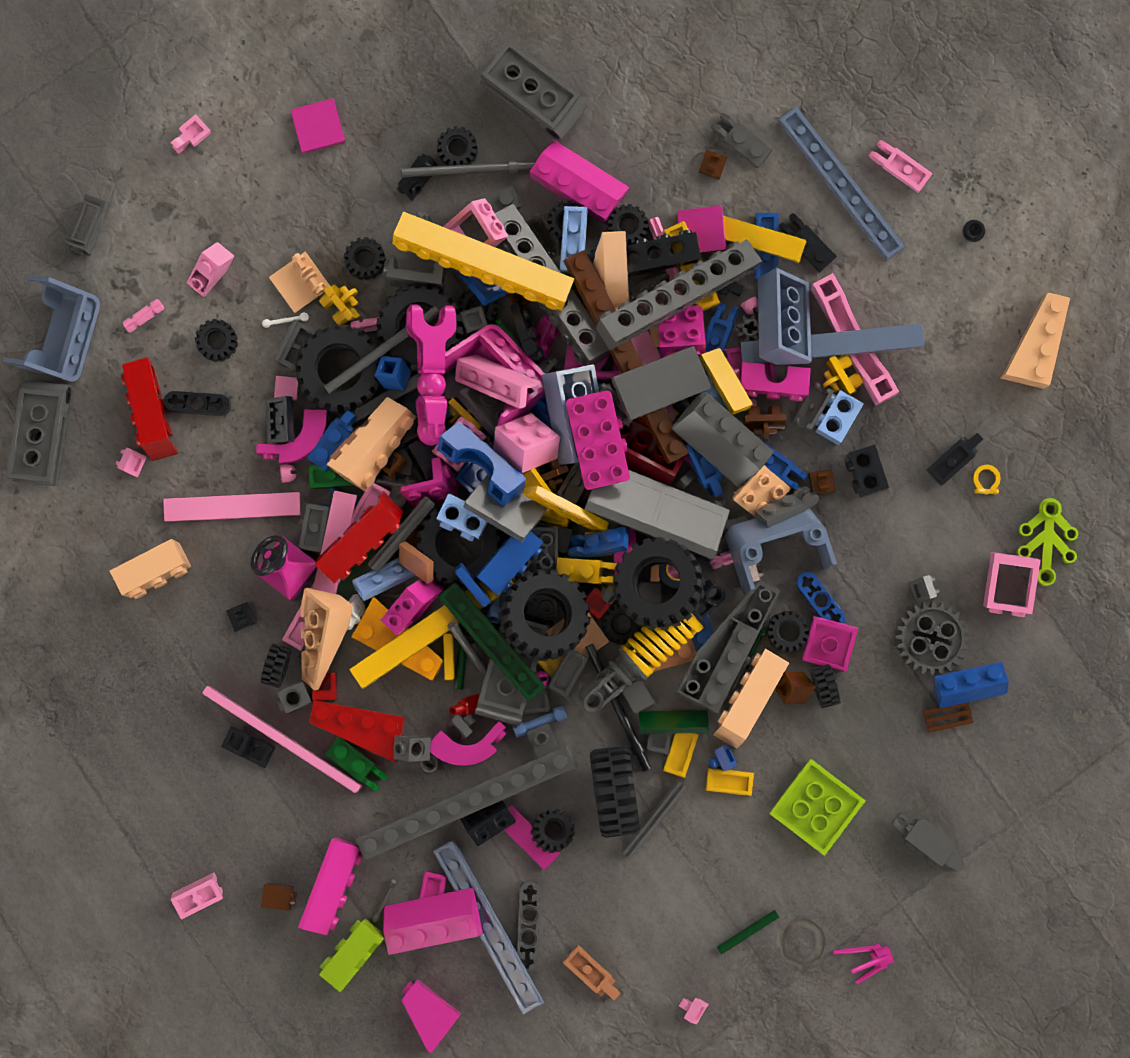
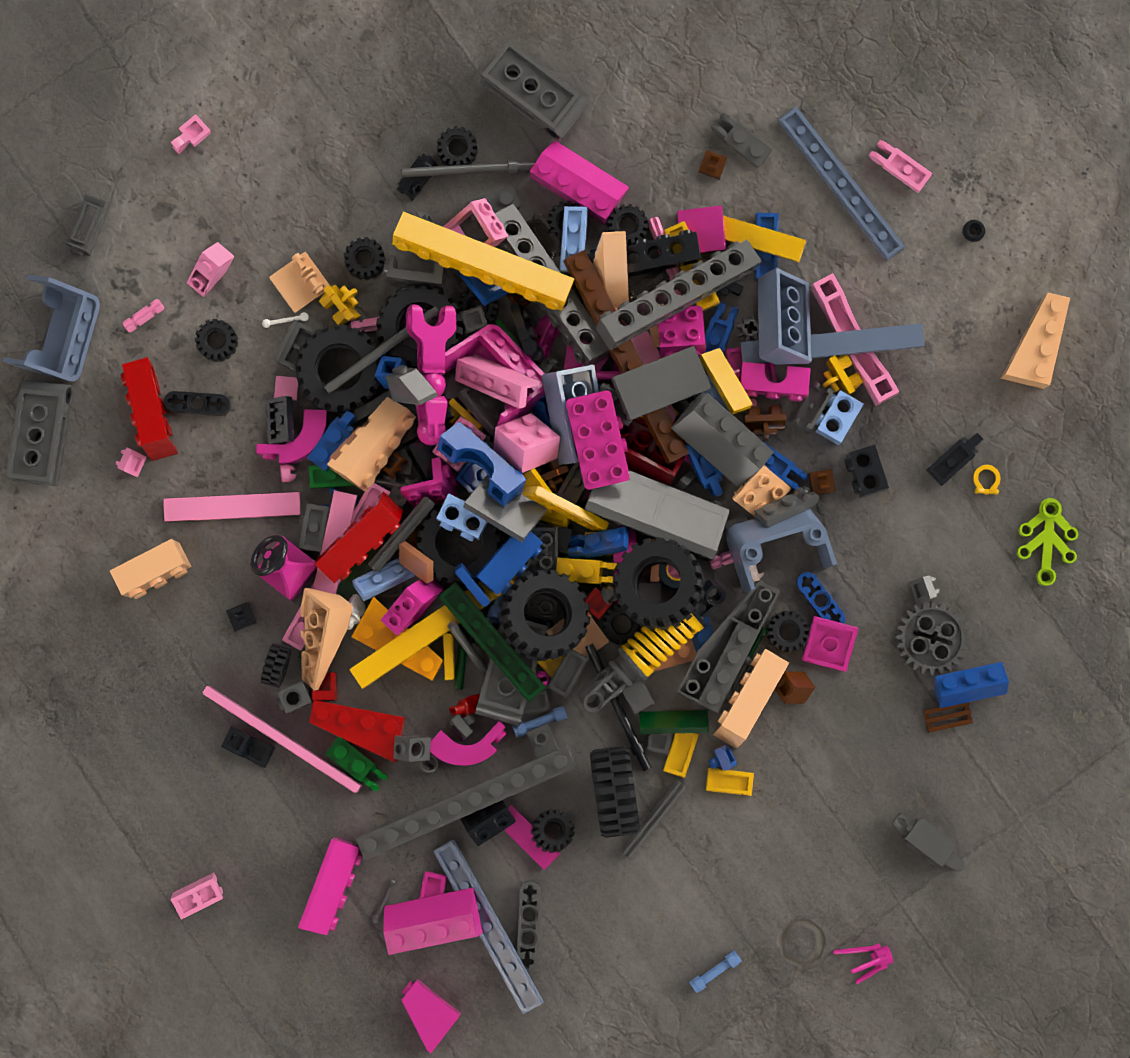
reddish brown brick [261,883,297,911] -> none
dark pink tile [291,98,345,154] -> none
lime wedge [319,918,385,992] -> none
nougat hinge [563,945,620,1001] -> none
bright pink tile [679,998,709,1024] -> none
dark green bar [717,910,780,955] -> none
bright pink hinge [741,295,758,315] -> none
lime plate [769,759,866,856] -> none
black hinge [779,213,837,273] -> none
black tyre [810,664,841,709] -> none
bright pink window [983,552,1041,617] -> none
none -> dark grey slope [386,365,438,405]
none -> medium blue bar [689,950,742,993]

